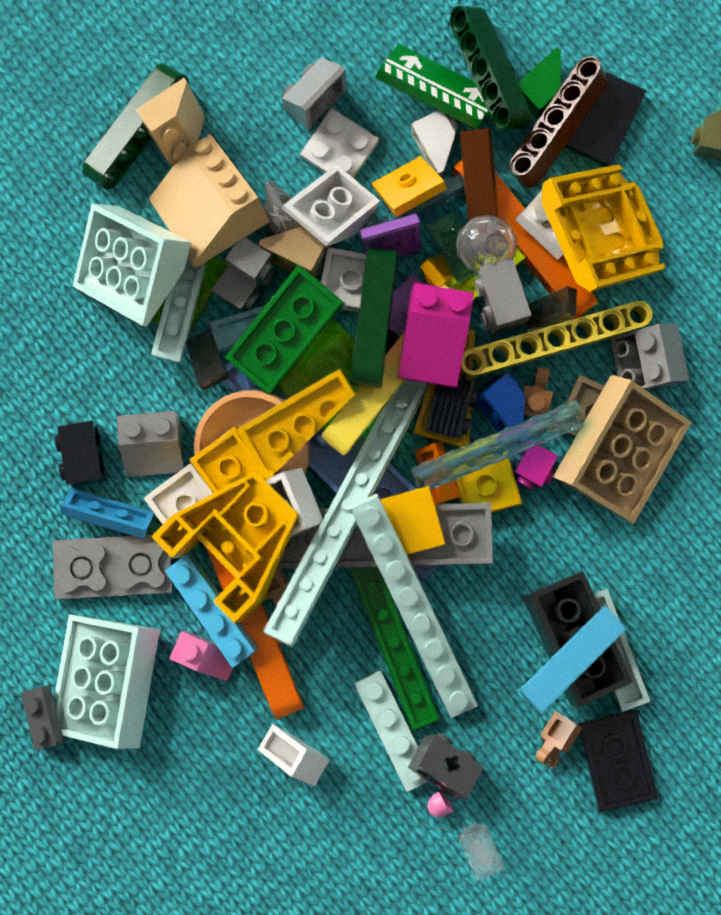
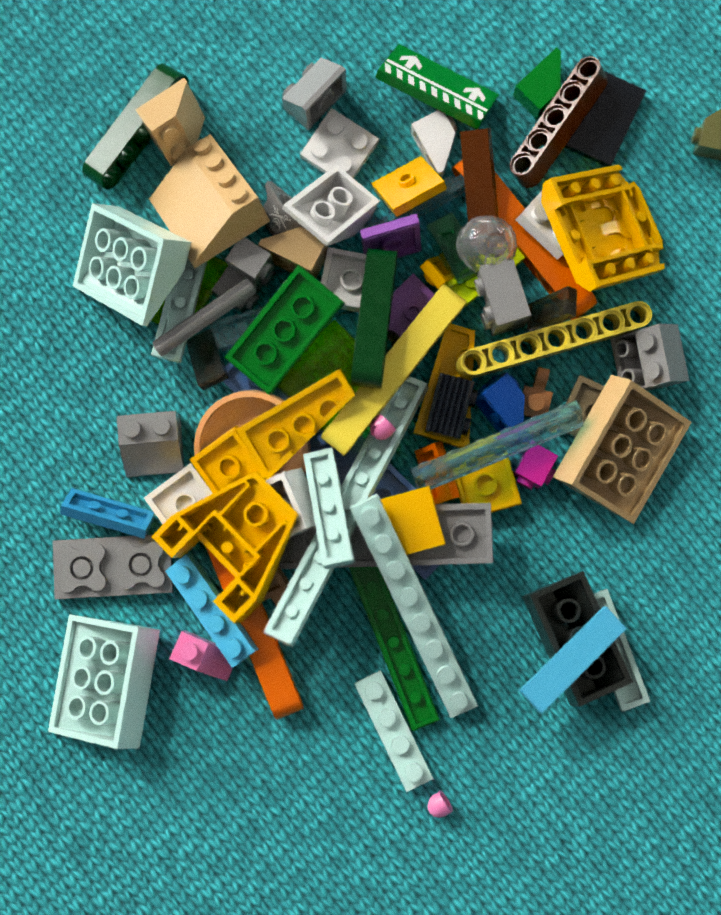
dark grey plate [21,685,64,750] -> none
black brick [55,421,107,487] -> none
white slope [258,724,330,786] -> none
dark pink slope [397,283,474,388] -> none
dark grey brick [408,734,484,800] -> none
dark green beam [450,6,531,129] -> none
clear slope [458,823,505,882] -> none
medium nougat plate [535,711,582,769] -> none
black tile [577,710,658,812] -> none
none -> light grey axle [152,279,256,356]
none -> light aqua plate [303,448,355,569]
none -> bright pink hinge [370,414,396,440]

